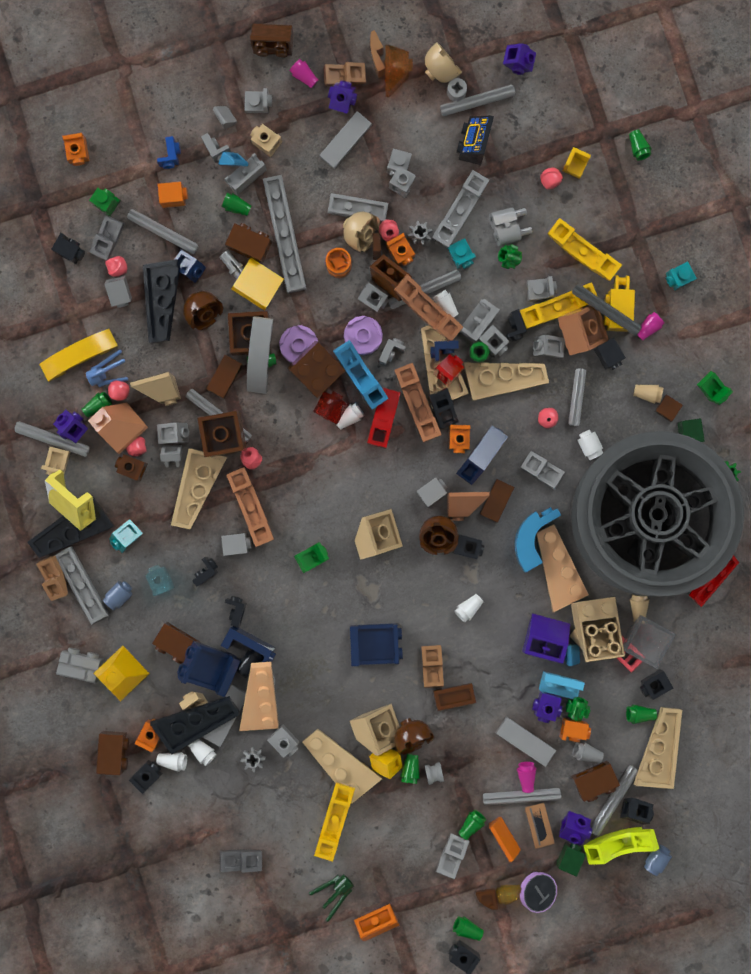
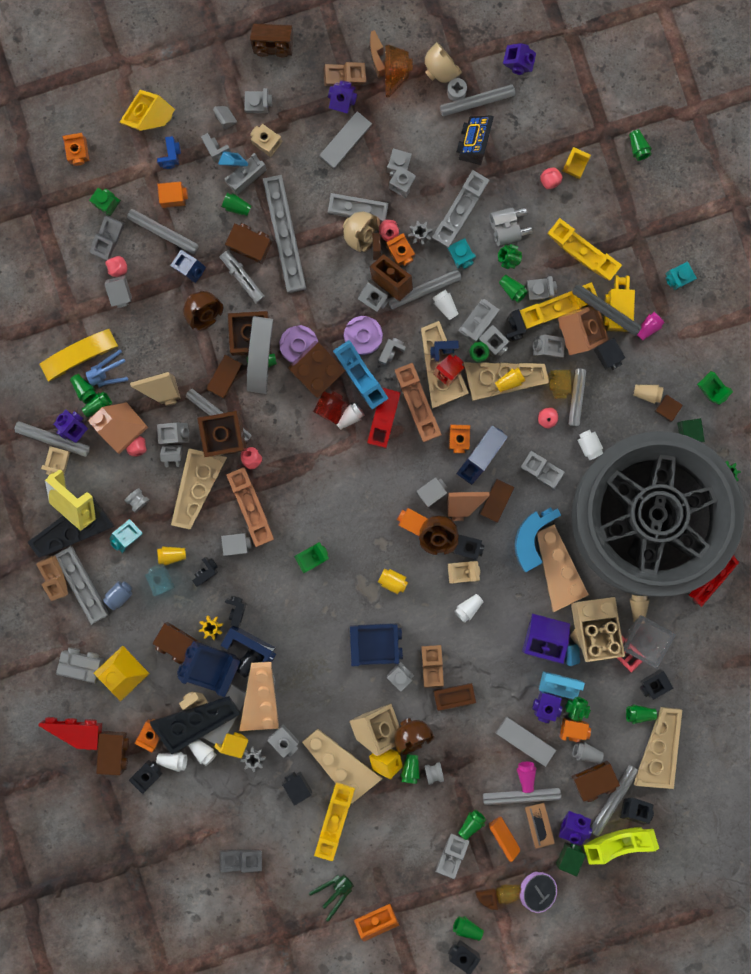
black brick [51,232,85,264] -> none
coral piece [108,380,130,401] -> none
reddish brown brick [115,454,148,481] -> none
black wing [143,259,181,343] -> none
yellow tile [231,258,284,311] -> none
dark pink cone [289,59,318,88] -> none
orange wheel [326,248,352,278] -> none
tan slope [355,509,403,560] -> none
nougat slope [394,275,463,341] -> none
black slope [429,388,459,429] -> none
sand blue brick [644,844,672,876] -> none
none -> red slope [39,717,102,750]
none -> green cone [70,374,96,404]
none -> yellow slope [120,90,175,131]
none -> light grey wheel [124,488,150,513]
none -> yellow cone [157,546,186,566]
none -> yellow gear [199,615,224,640]
none -> yellow panel [214,732,249,758]
none -> black brick [282,771,312,806]
none -> yellow brick [378,568,408,594]
none -> light grey brick [387,661,414,692]
none -> orange brick [397,508,428,536]
none -> tan bracket [448,561,480,583]
none -> yellow cone [495,368,526,393]
none -> green cone [499,275,528,303]
none -> clear yellow brick [548,370,571,399]

